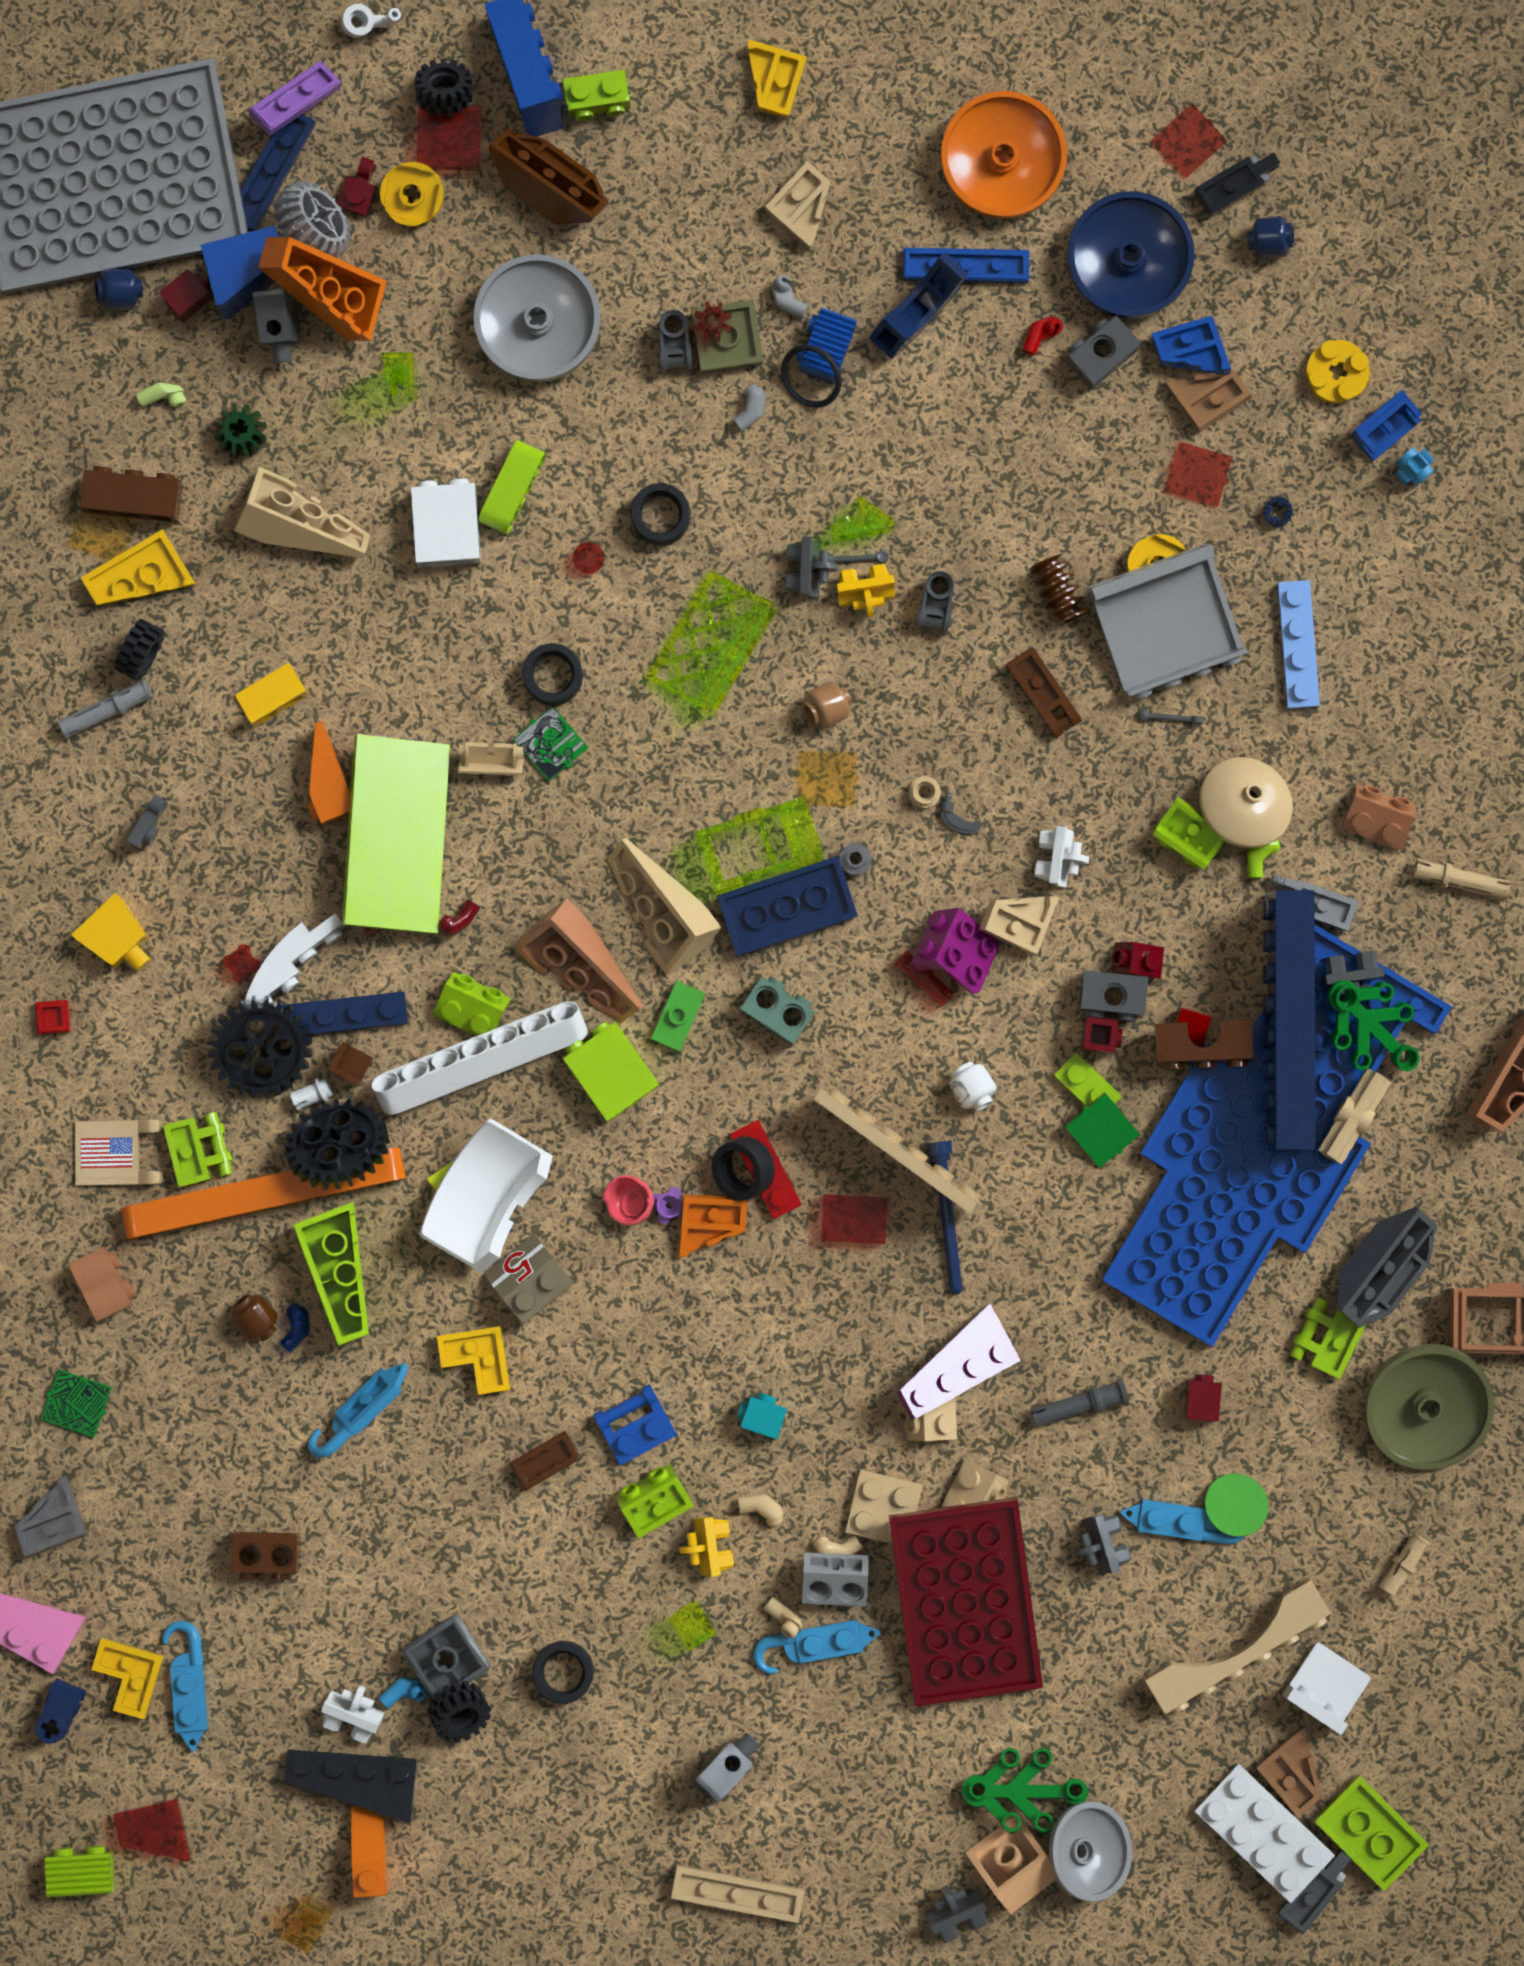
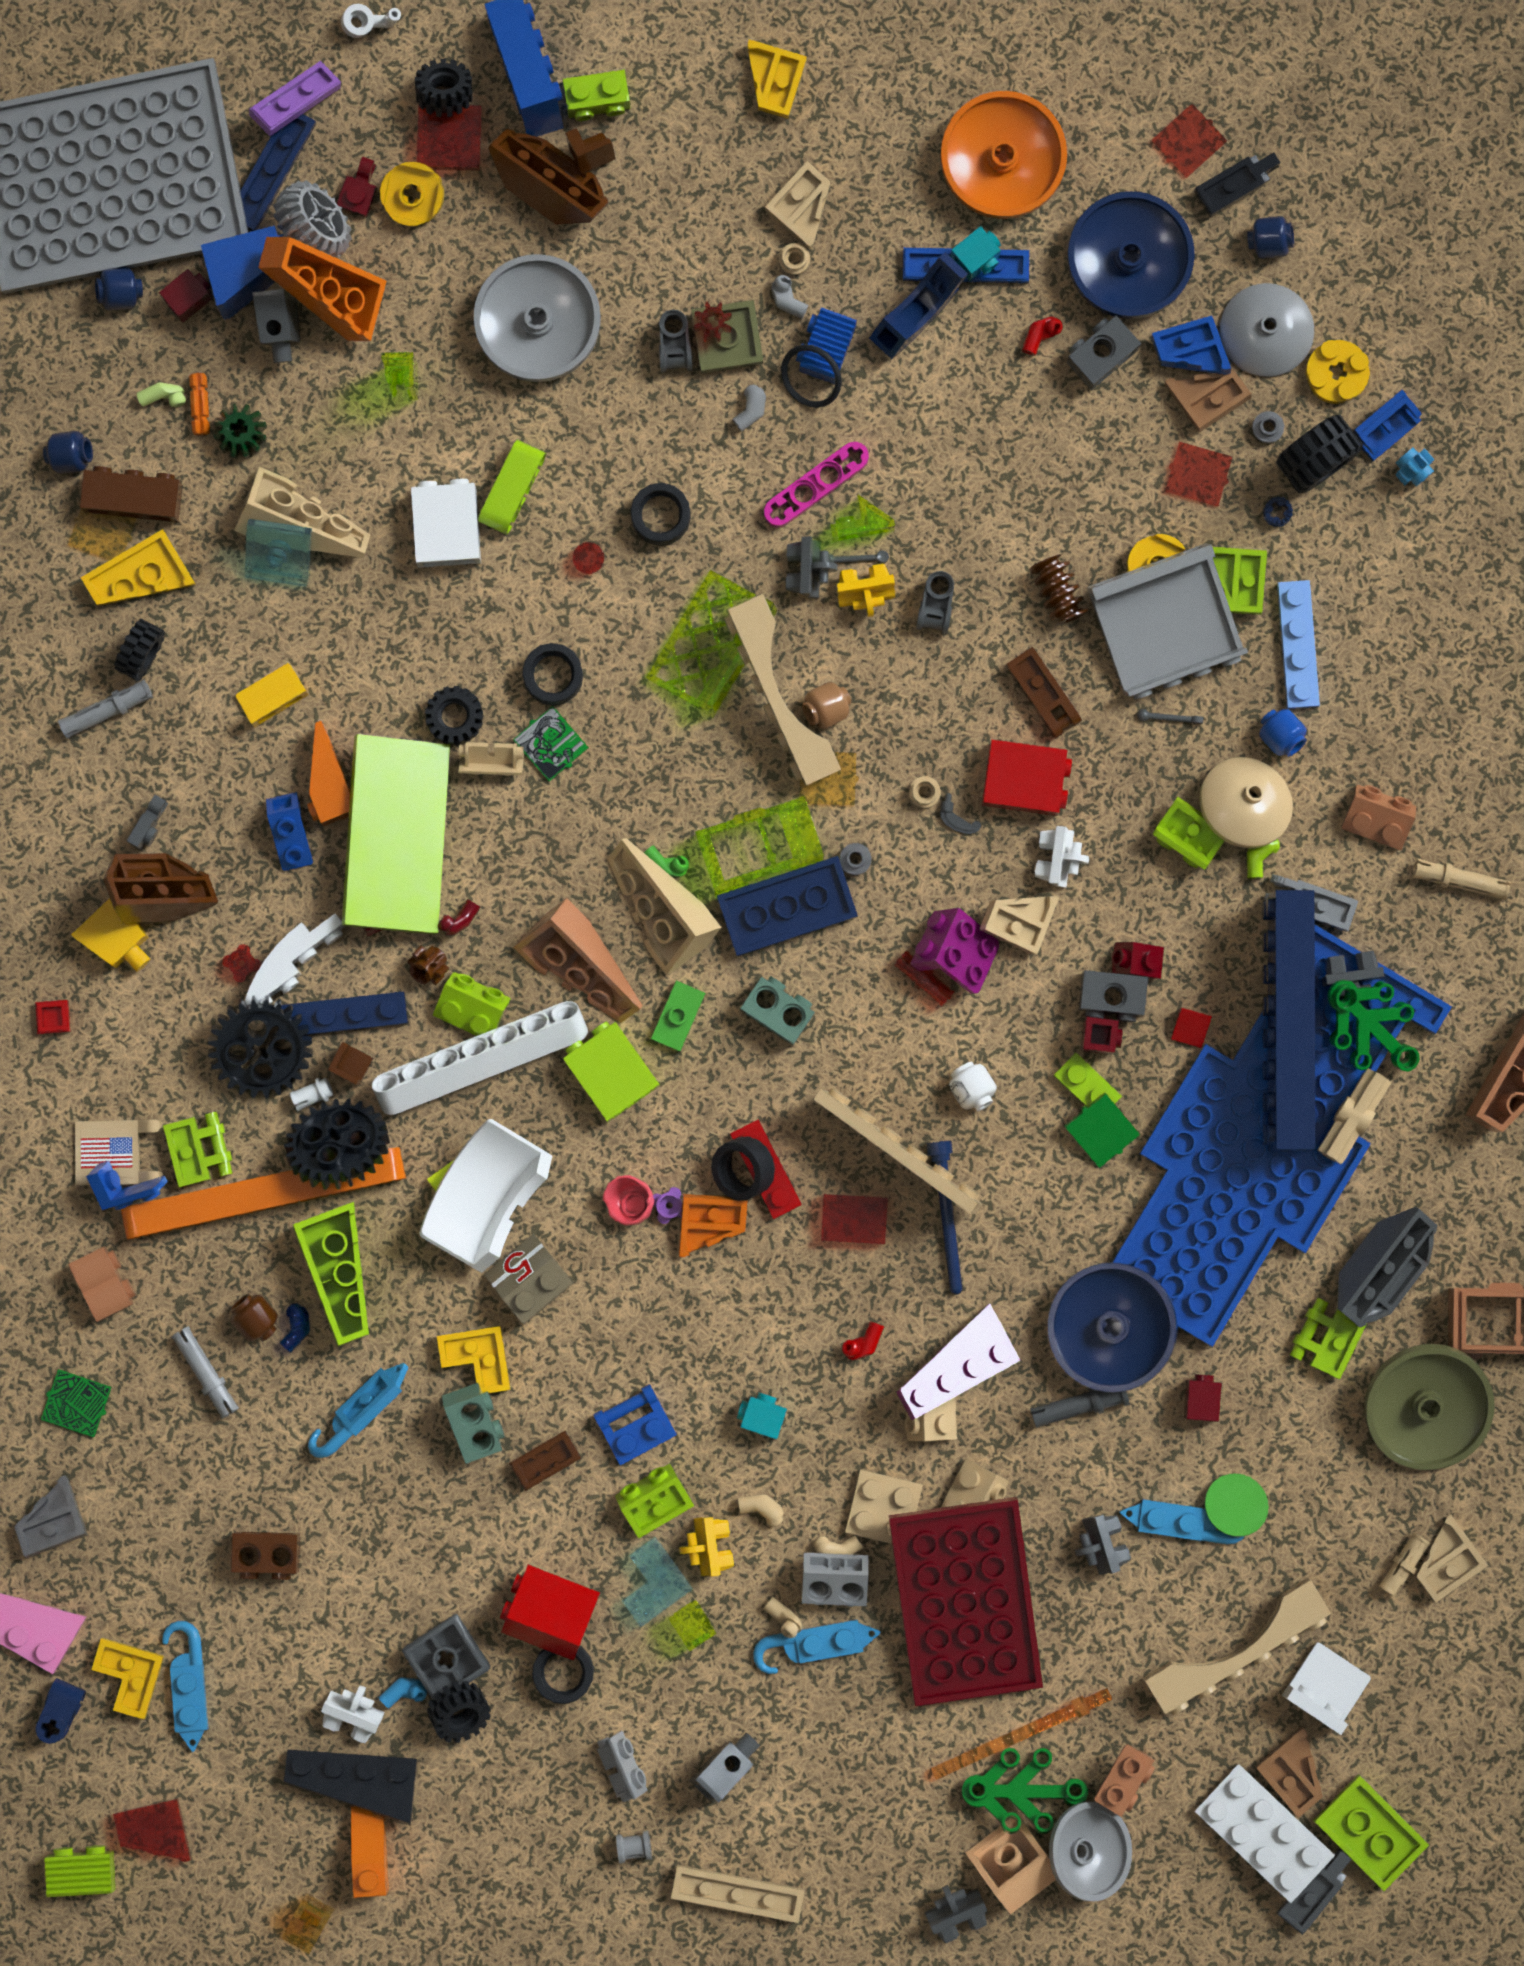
reddish brown arch [1155,1020,1254,1071] -> none
none -> dark blue head [43,431,93,474]
none -> blue bracket [86,1161,168,1210]
none -> reddish brown wedge [103,853,218,923]
none -> light grey pin [171,1326,239,1419]
none -> orange axle [189,373,210,436]
none -> clear light blue plate [245,519,312,587]
none -> blue bracket [266,792,313,871]
none -> reddish brown gear [407,945,449,985]
none -> black tyre [425,686,484,746]
none -> sand green brick [442,1383,505,1464]
none -> red brick [499,1564,600,1661]
none -> reddish brown panel [565,128,616,174]
none -> light grey hinge [597,1731,648,1802]
none -> light grey bush [616,1831,652,1864]
none -> clear light blue plate [622,1536,693,1627]
none -> bright green arm [644,845,689,878]
none -> tan arch [724,594,841,785]
none -> dark pink beam [764,442,869,528]
none -> tan plate [779,243,810,275]
none -> red arm [842,1321,884,1360]
none -> clear orange bar [931,1688,1113,1780]
none -> teal brick [950,226,1001,281]
none -> red brick [982,739,1072,816]
none -> dark blue dish [1048,1263,1178,1392]
none -> nougat bracket [1094,1744,1155,1817]
none -> lime wing [1213,547,1267,615]
none -> light grey dish [1220,283,1314,377]
none -> flat silver plate [1252,411,1284,443]
none -> blue head [1259,709,1307,757]
none -> black tyre [1276,414,1363,493]
none -> tan wing [1416,1515,1488,1604]

